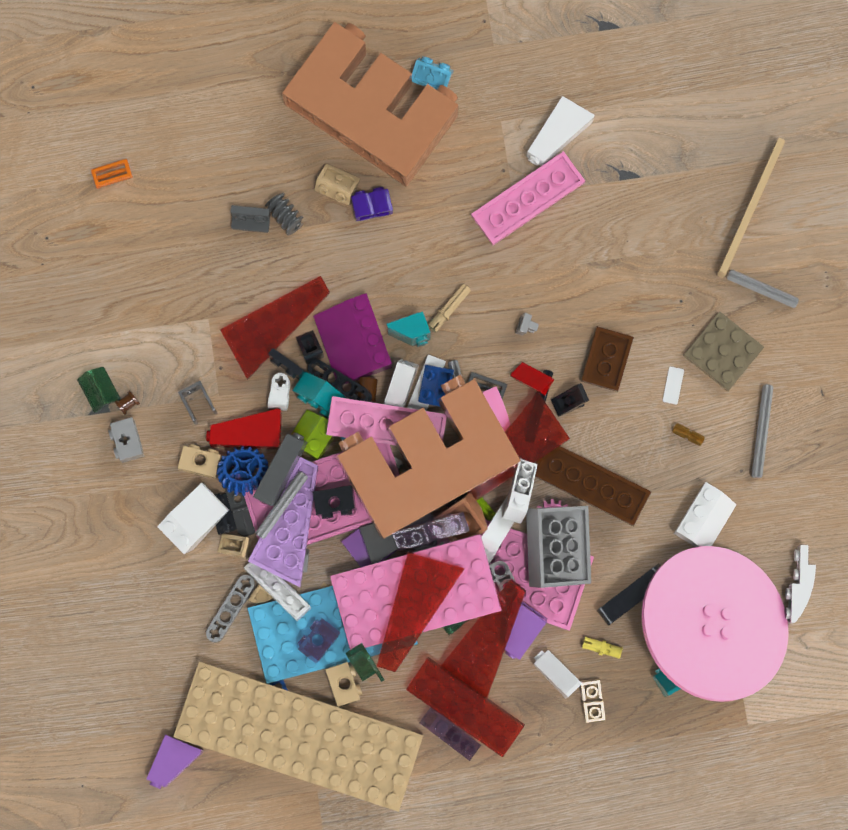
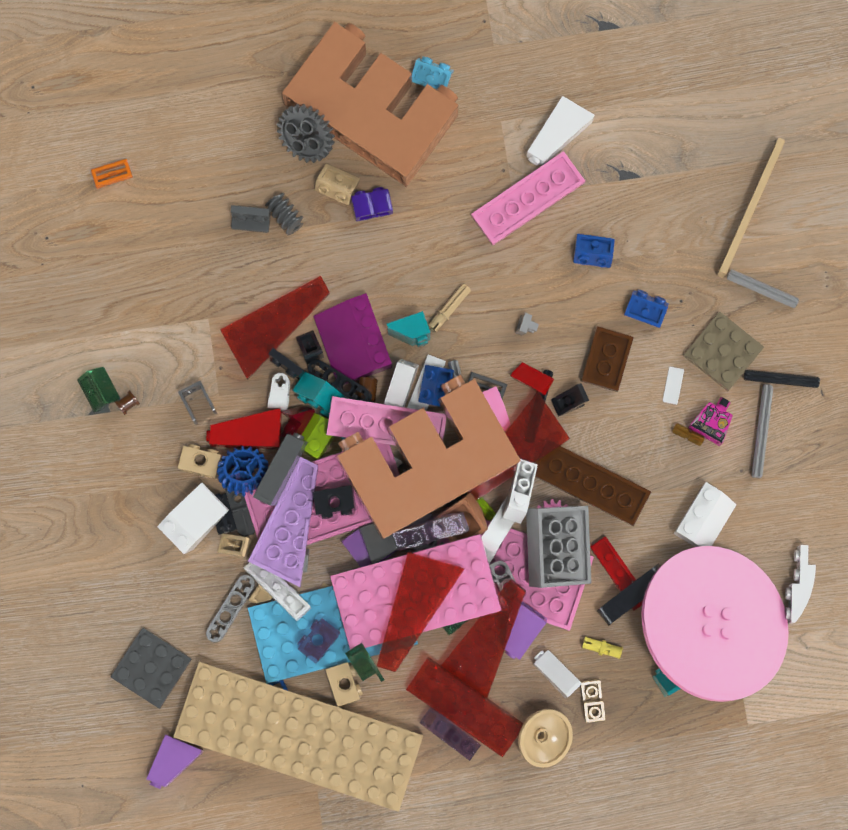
light grey brick [108,417,145,463] -> none
light grey axle [256,472,308,539] -> none
none -> dark grey plate [111,628,192,709]
none -> dark grey gear [277,104,335,163]
none -> dark red slope [281,405,315,438]
none -> tan dish [518,709,573,768]
none -> blue bracket [573,234,615,268]
none -> red tile [590,536,643,611]
none -> blue bracket [624,290,669,328]
none -> torso [688,397,733,446]
none -> black axle [744,370,820,388]

